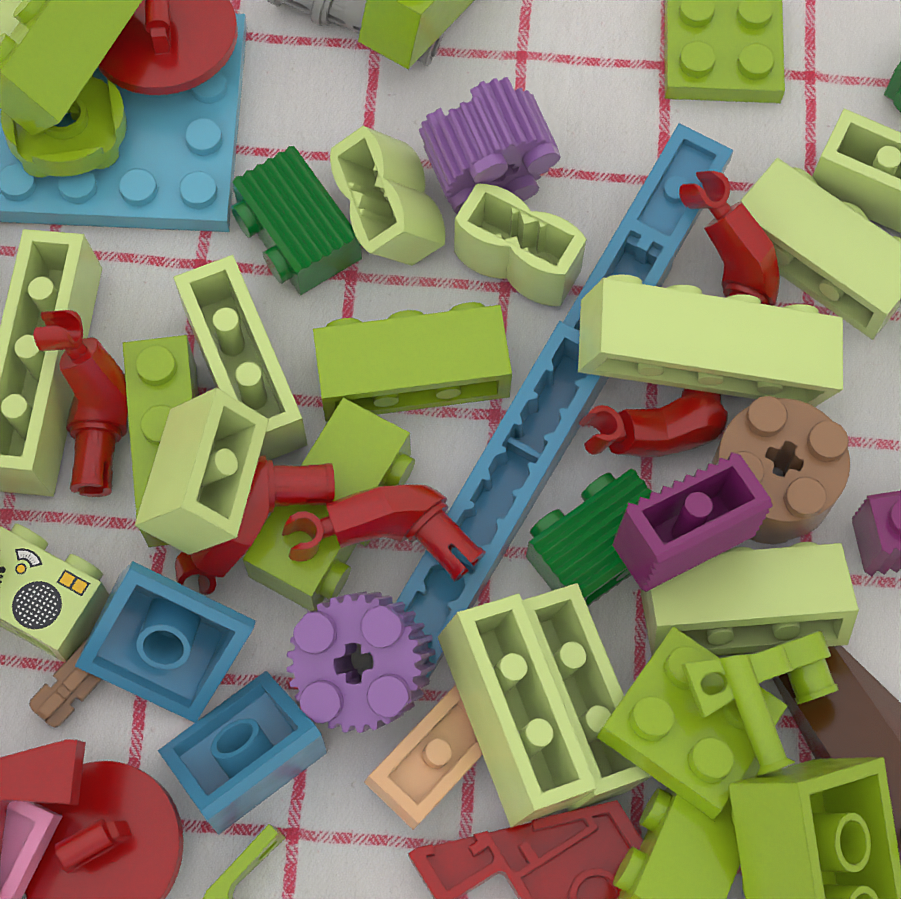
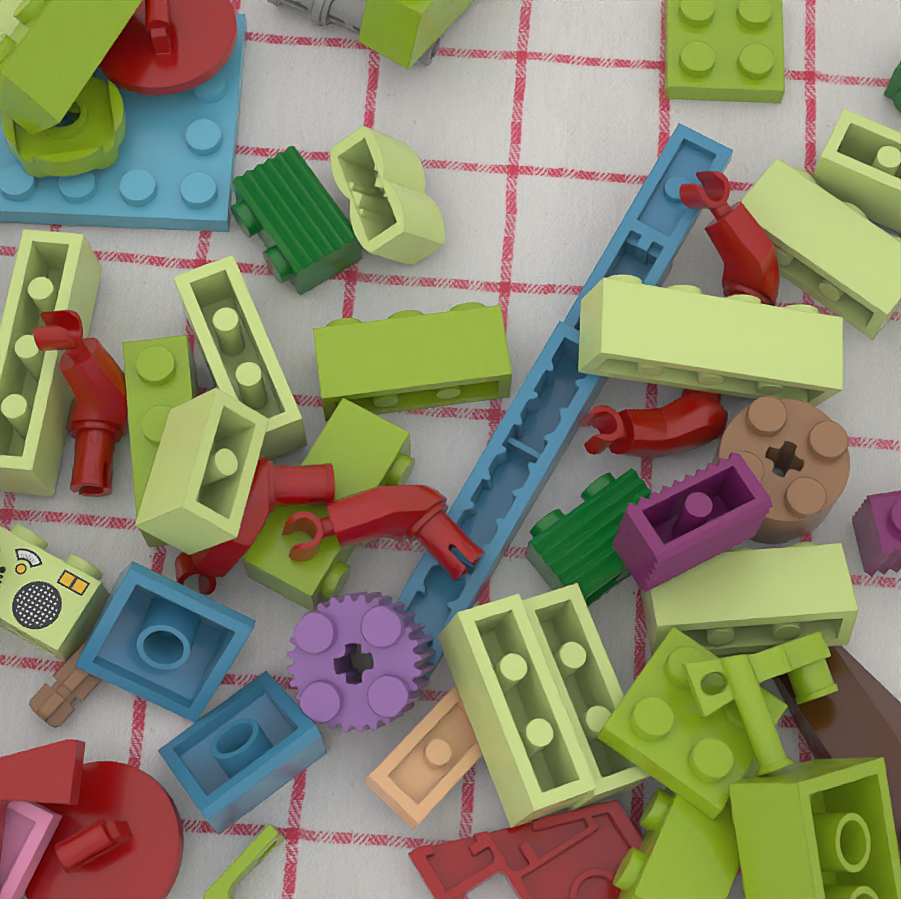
medium lavender brick [419,77,561,214] -> none
yellowish green brick [454,184,586,306] -> none

